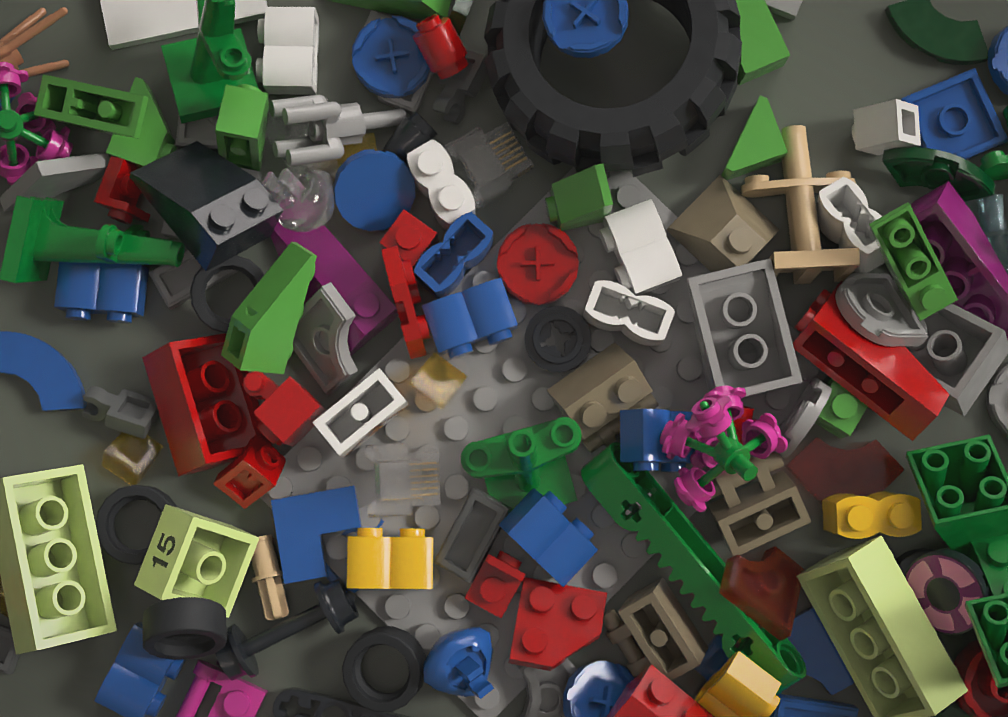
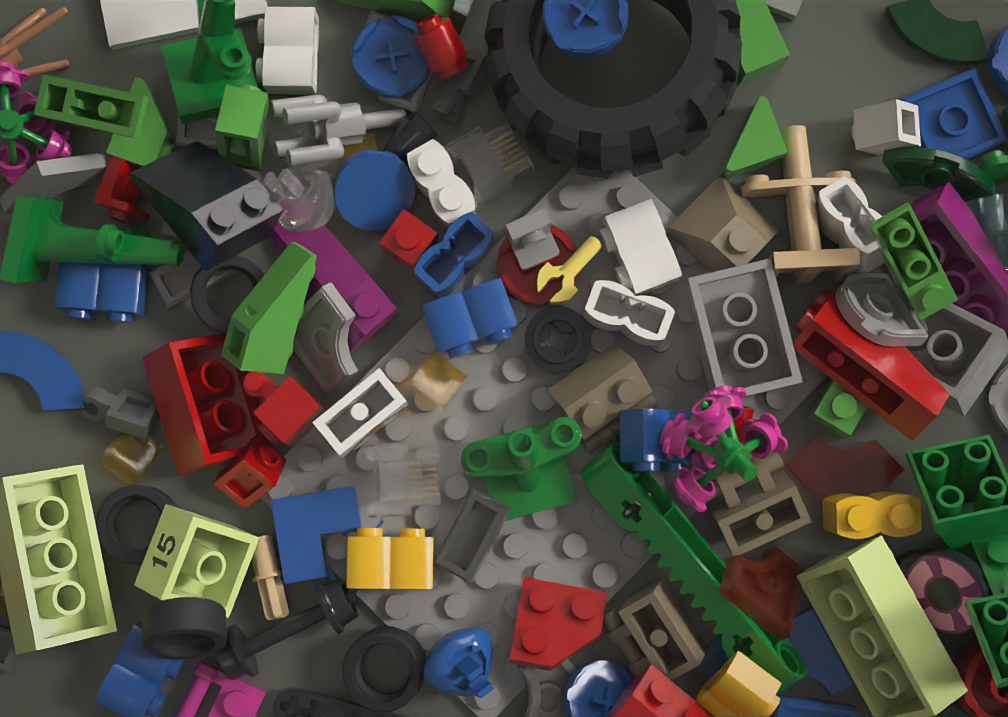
red plate [381,246,431,359] -> none
red bracket [464,550,526,619] -> none
blue brick [499,488,598,587] -> none
bright green slope [545,163,613,231] -> none
light grey tile [774,377,832,459] -> none
none -> light grey bracket [505,208,559,270]
none -> light yellow bar [537,236,602,304]

